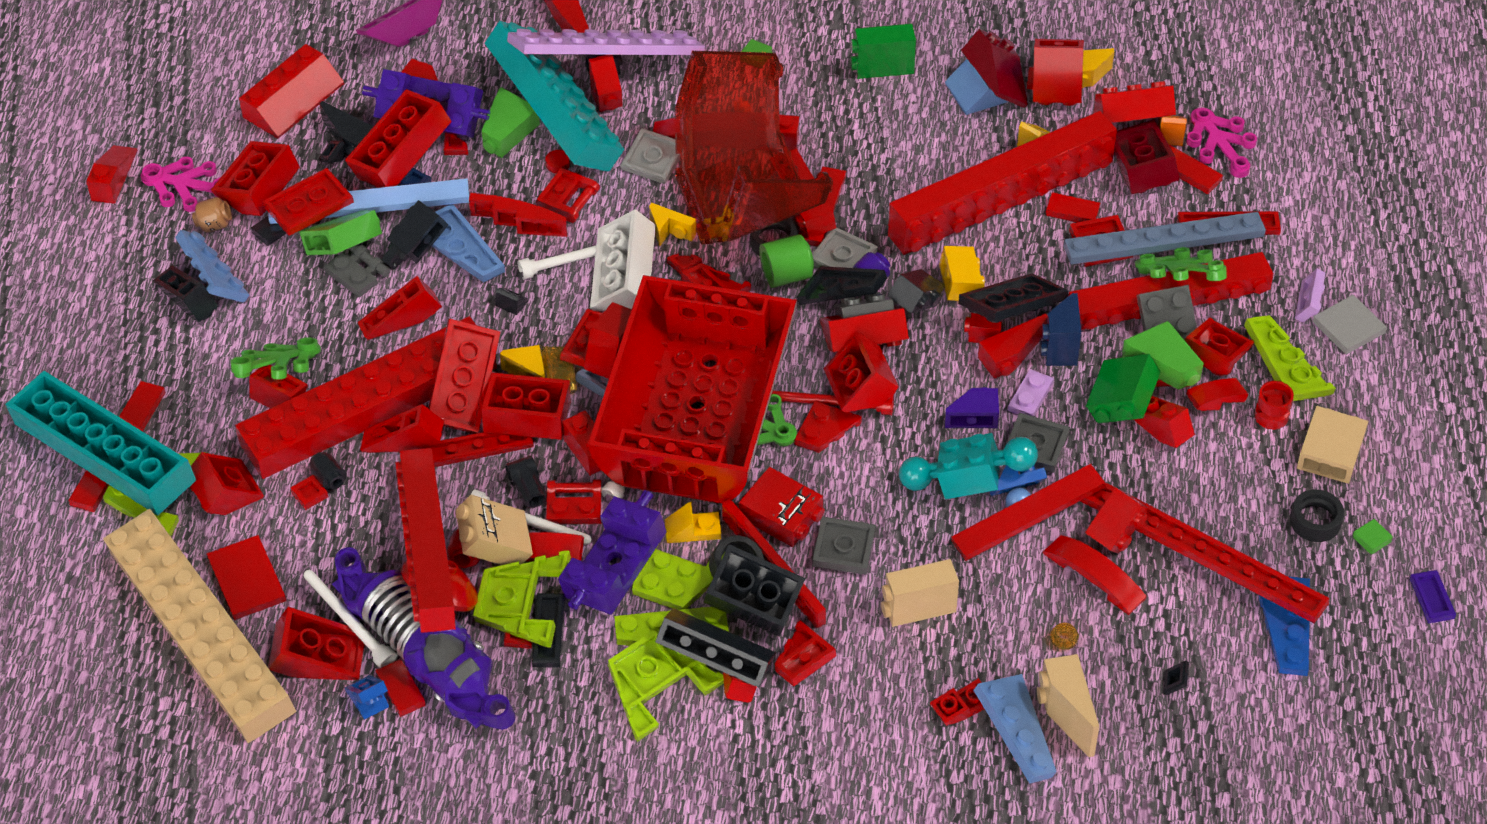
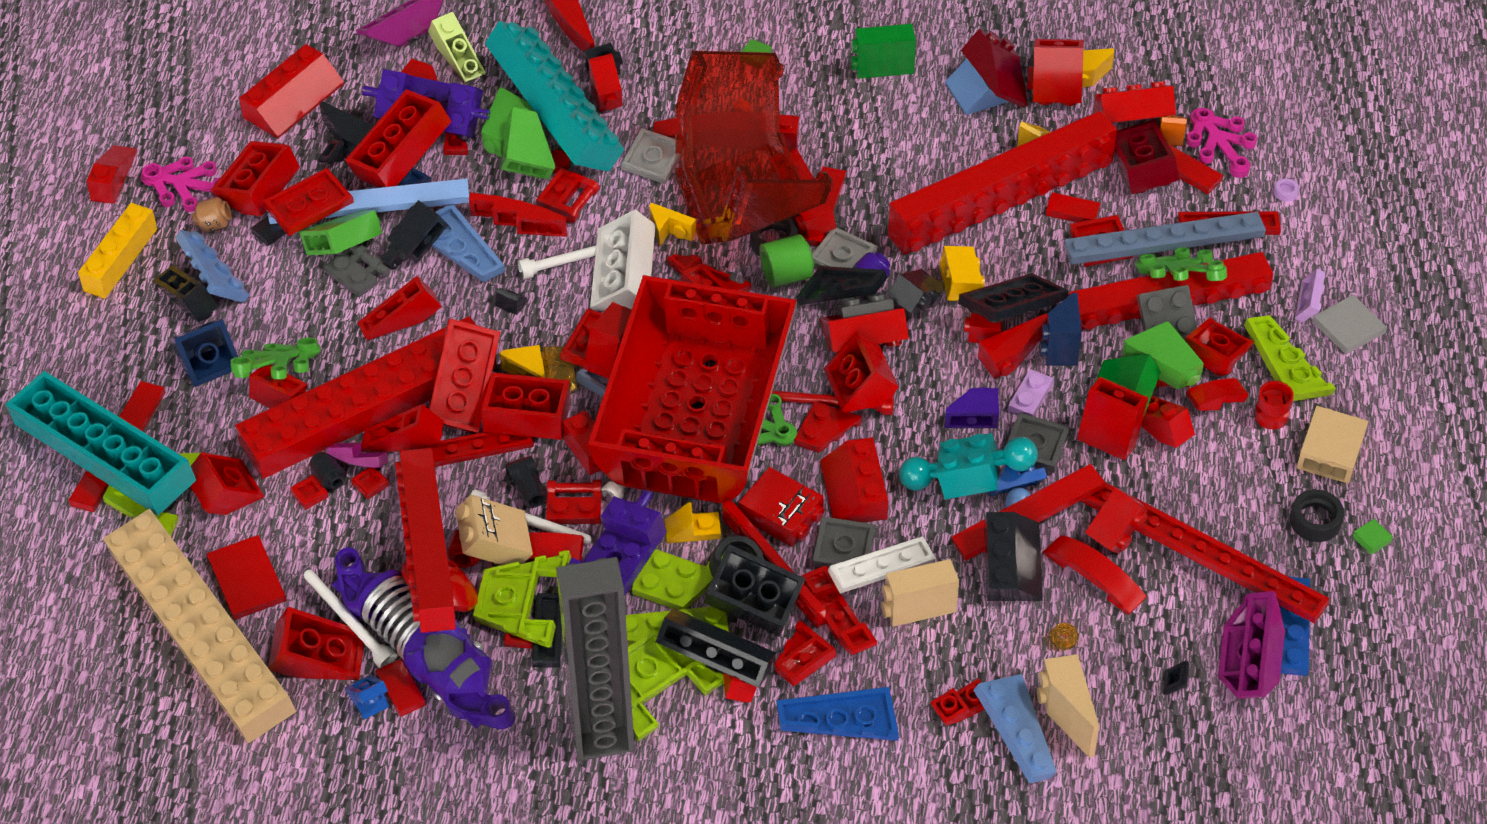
lavender plate [507,29,705,55] -> none
dark purple tile [1409,570,1456,624] -> none
none -> yellow brick [78,203,157,299]
none -> dark blue slope [170,319,238,387]
none -> magenta slope [327,442,388,467]
none -> red tile [351,467,389,500]
none -> yellowish green slope [428,12,486,83]
none -> bright green slope [501,107,555,179]
none -> dark grey brick [556,557,635,762]
none -> blue wing [776,687,899,741]
none -> red slope [801,565,877,655]
none -> red slope [820,437,888,523]
none -> white tile [828,536,936,593]
none -> black slope [984,512,1043,601]
none -> red brick [1077,377,1148,460]
none -> magenta wedge [1218,591,1285,699]
none -> lavender tile [1273,178,1299,202]

